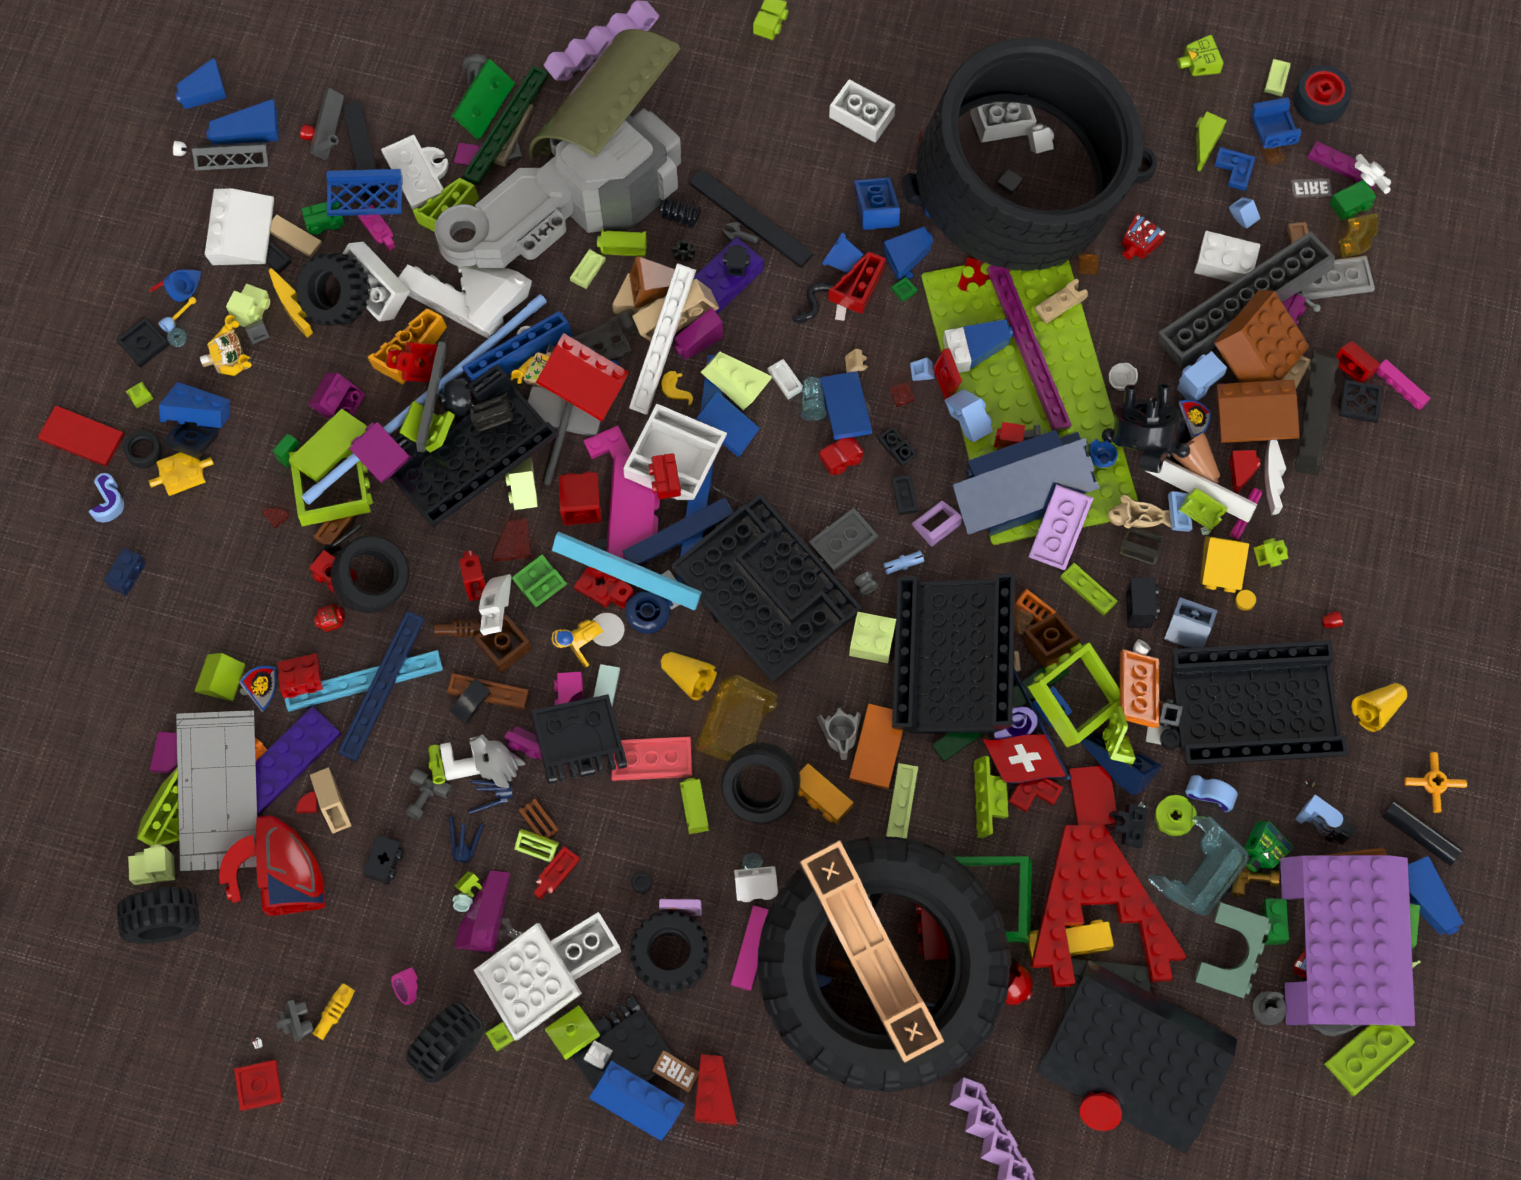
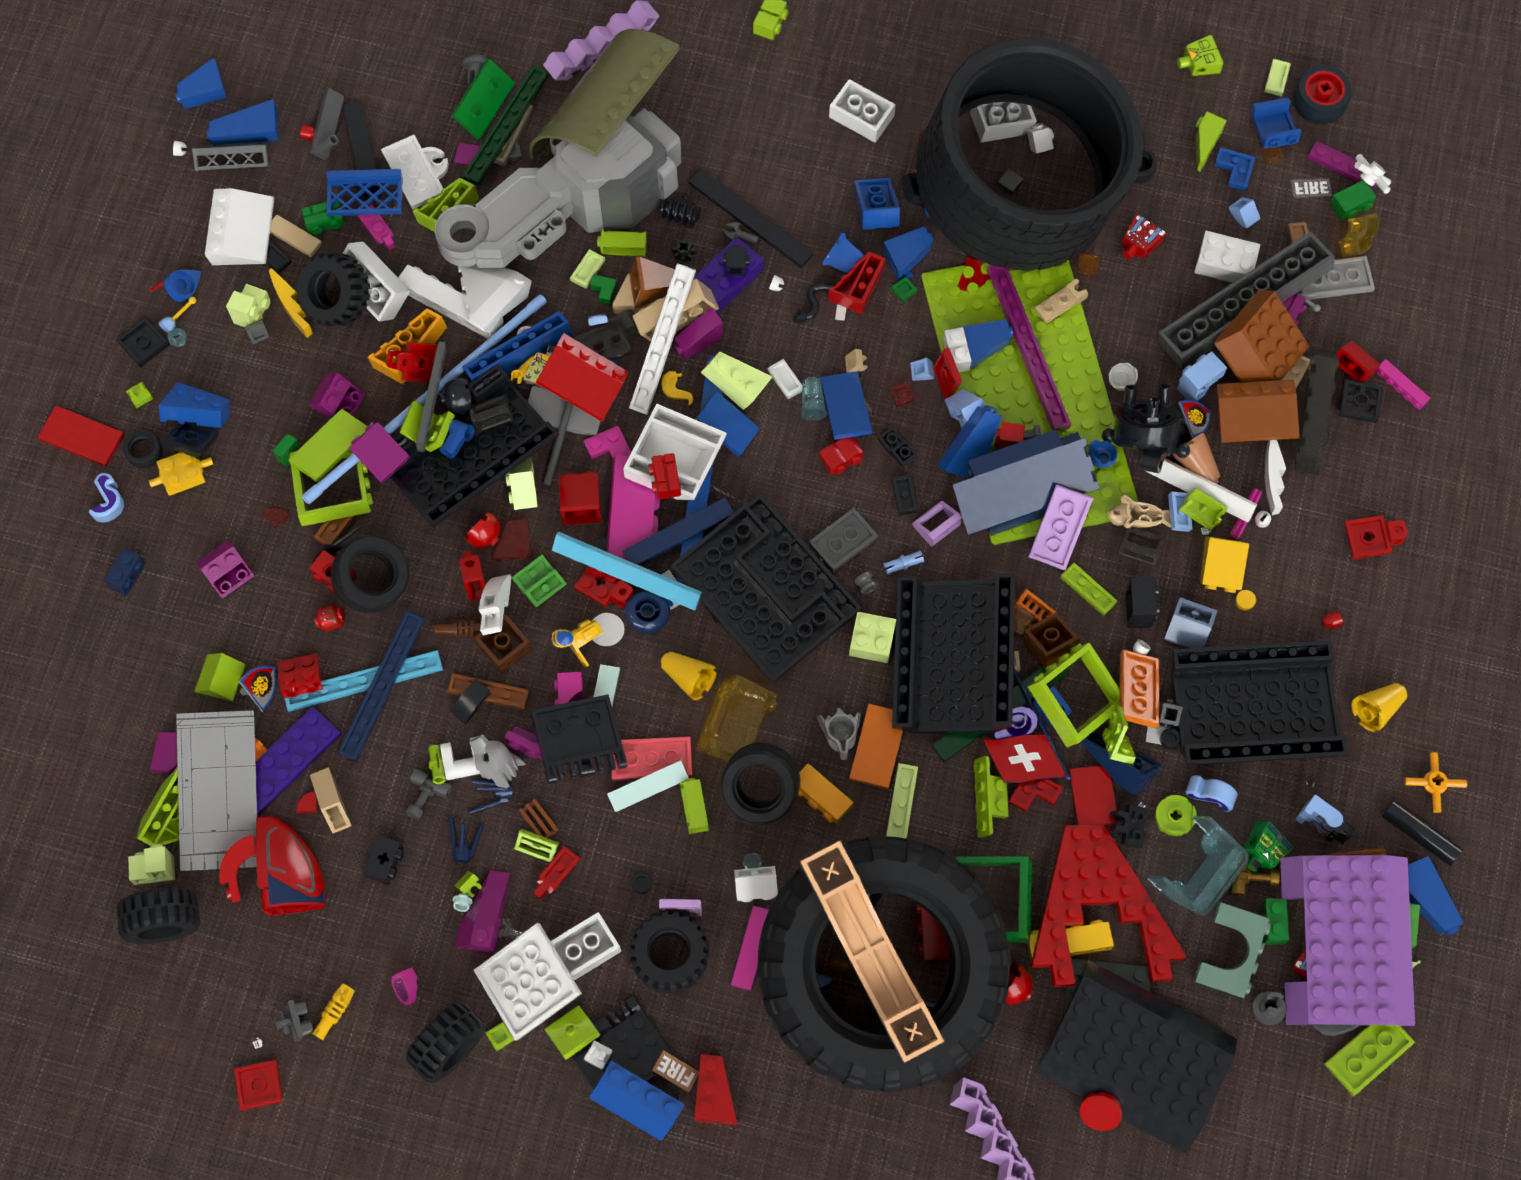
torso [200,315,251,376] -> none
red slope [1229,450,1260,494] -> none
lime brick [1254,538,1289,567] -> none
none -> magenta slope [195,540,254,599]
none -> blue piece [439,420,474,459]
none -> red cylinder [463,510,501,548]
none -> light blue tile [588,313,608,326]
none -> green piece [591,275,617,305]
none -> light aqua tile [607,760,689,812]
none -> white hinge [769,275,784,291]
none -> blue slope [938,405,1002,478]
none -> white hinge [1255,511,1271,528]
none -> red plate [1344,515,1408,559]

